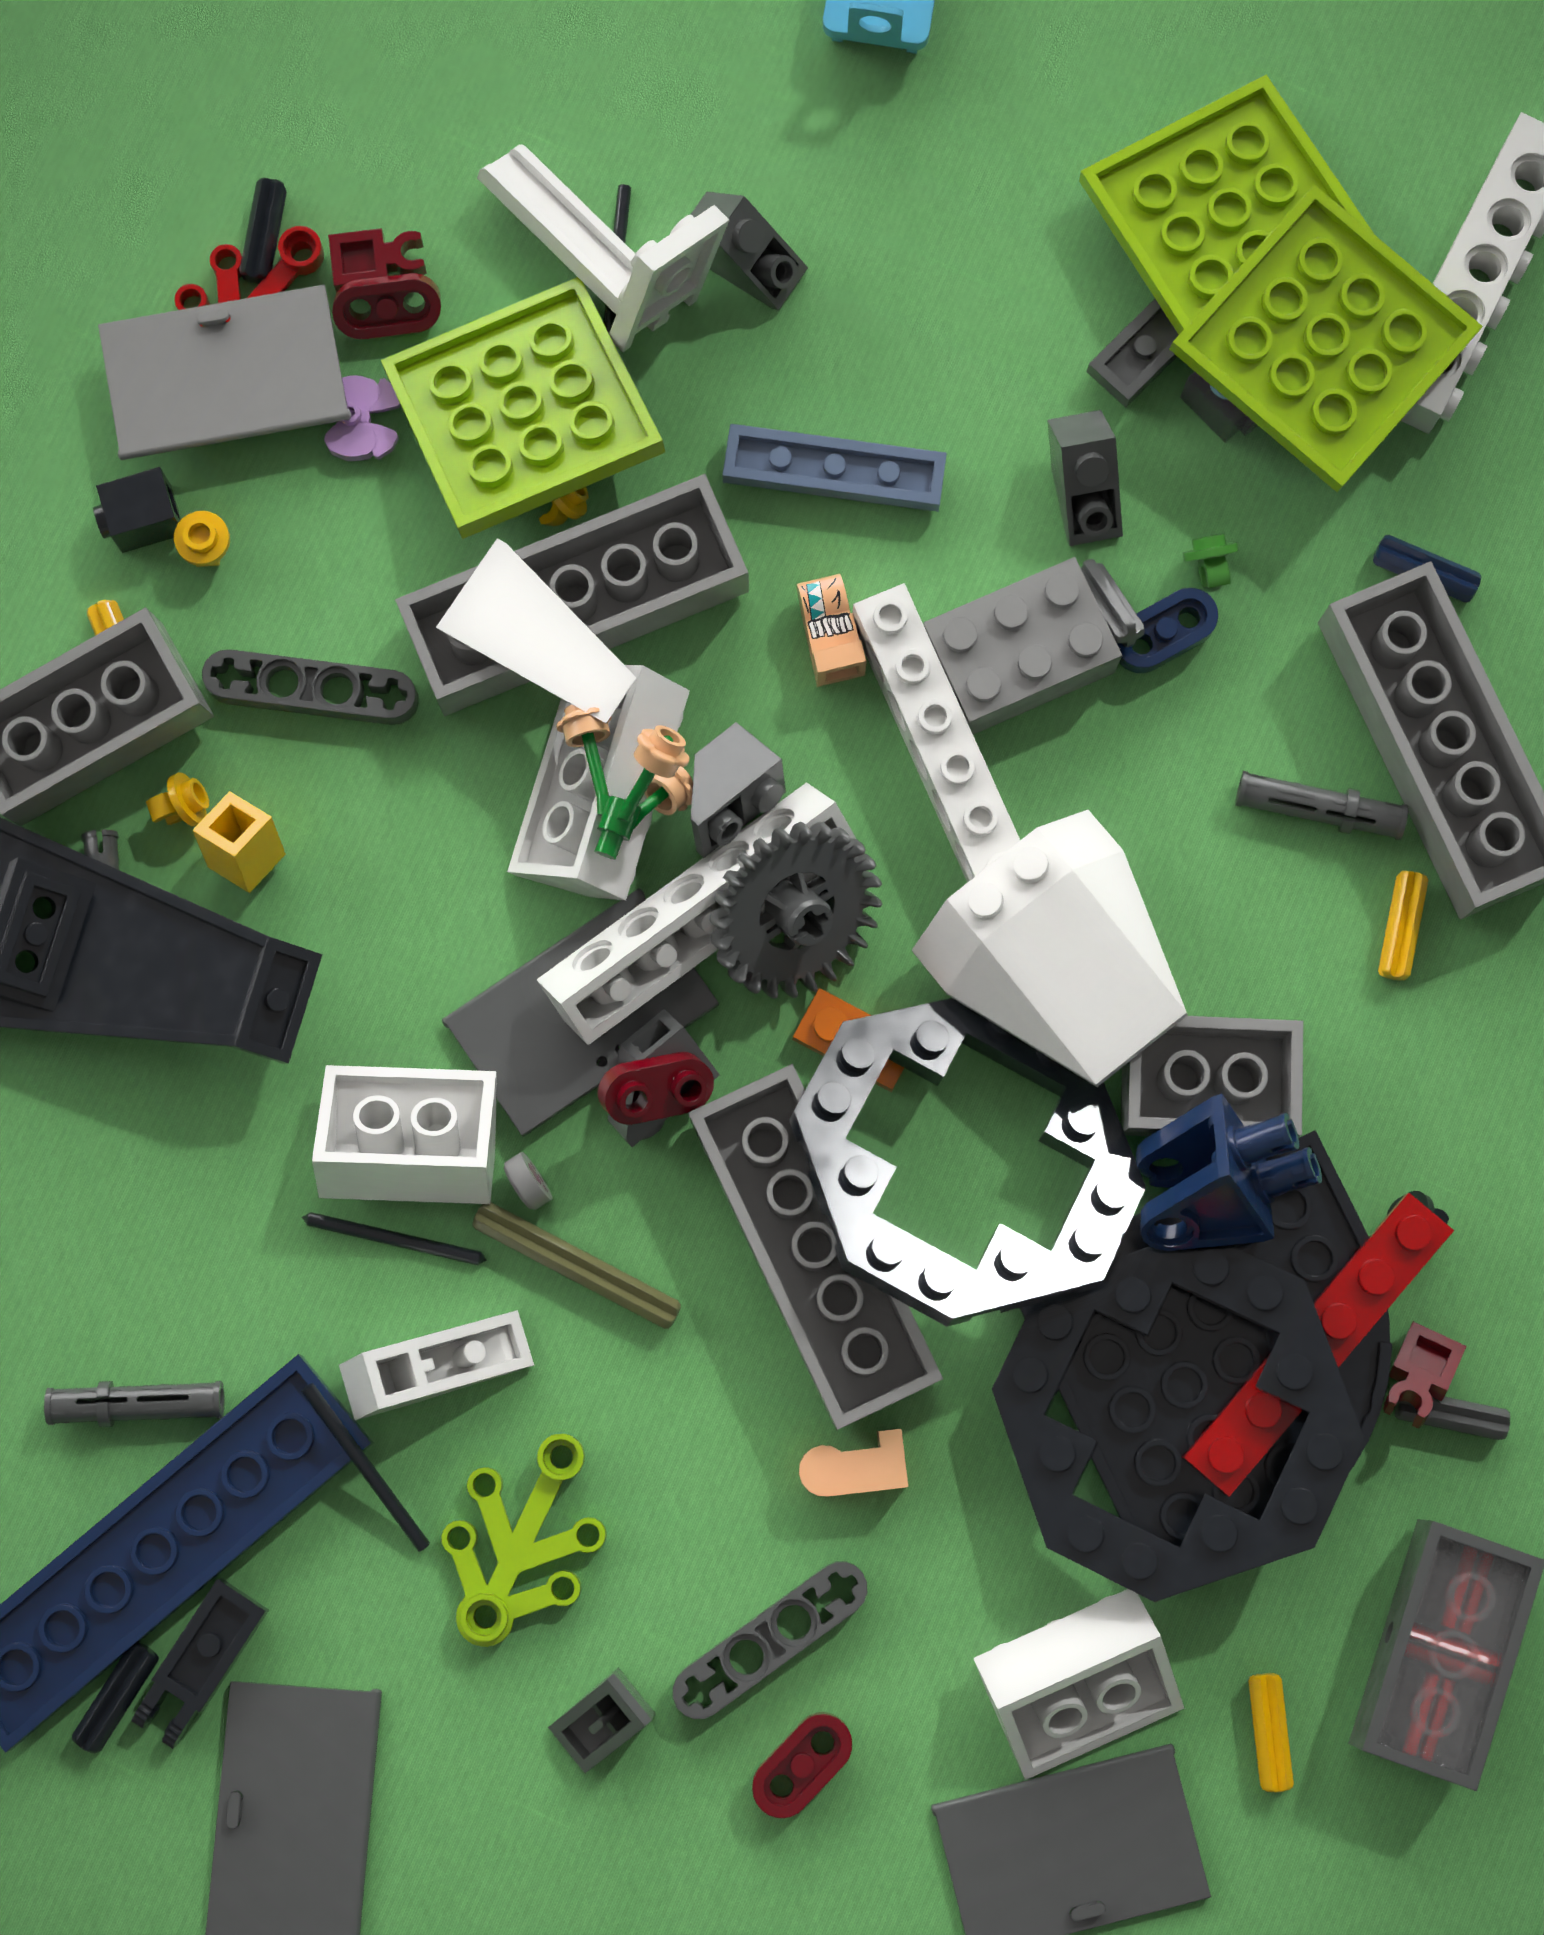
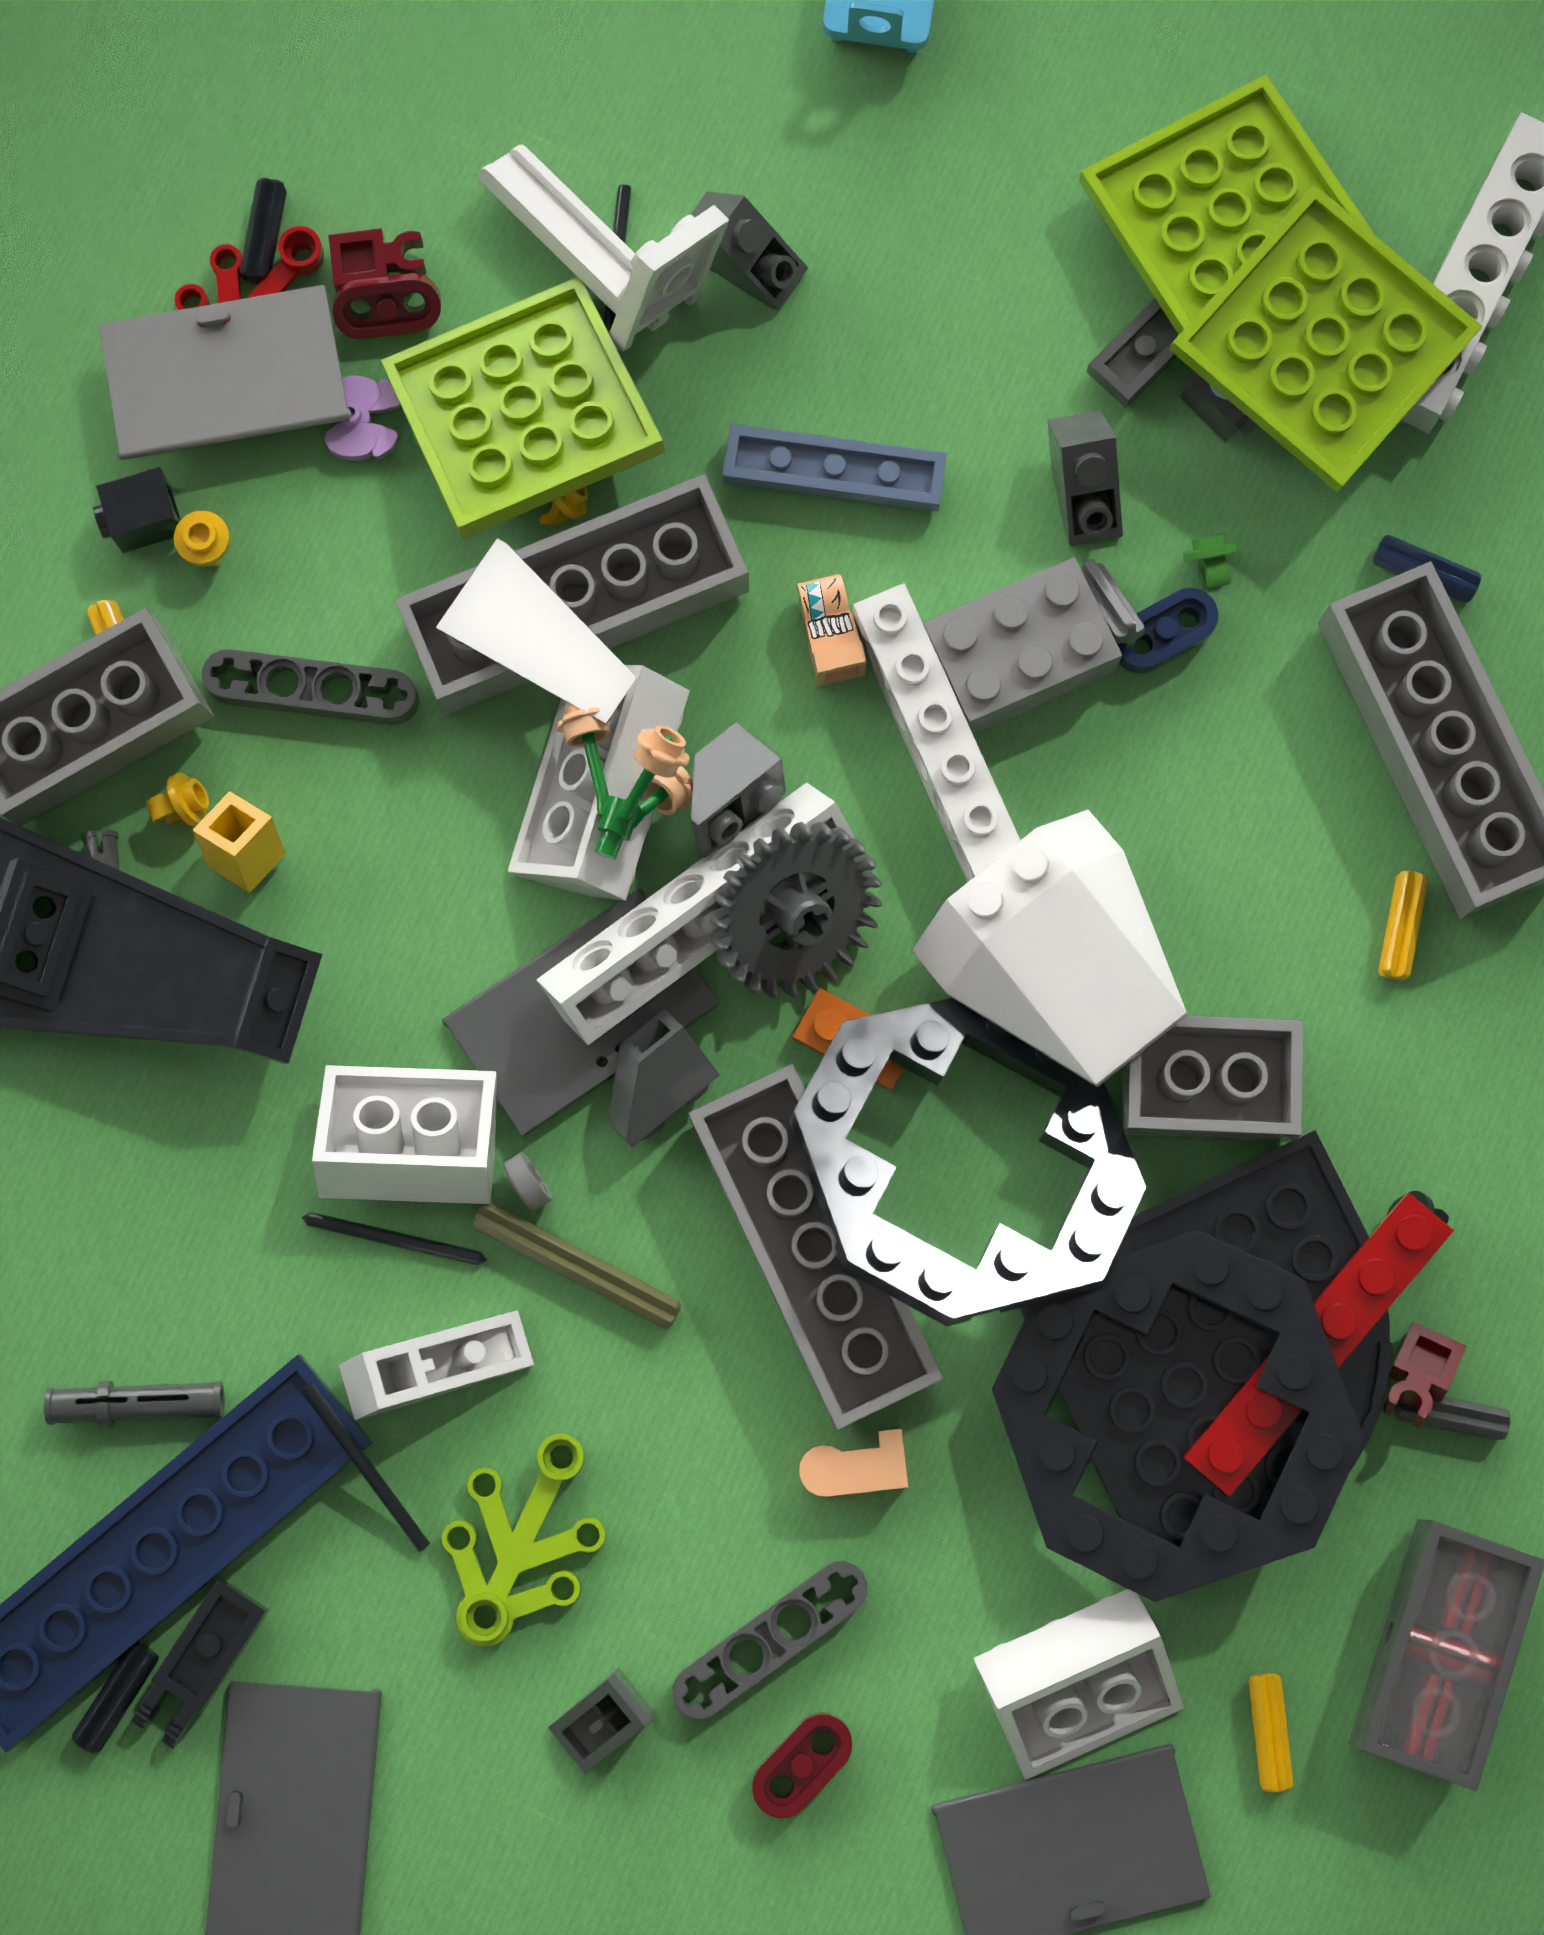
dark red plate [598,1052,714,1125] -> none
dark blue piece [1136,1094,1322,1251] -> none
dark grey pin [1235,770,1409,840] -> none

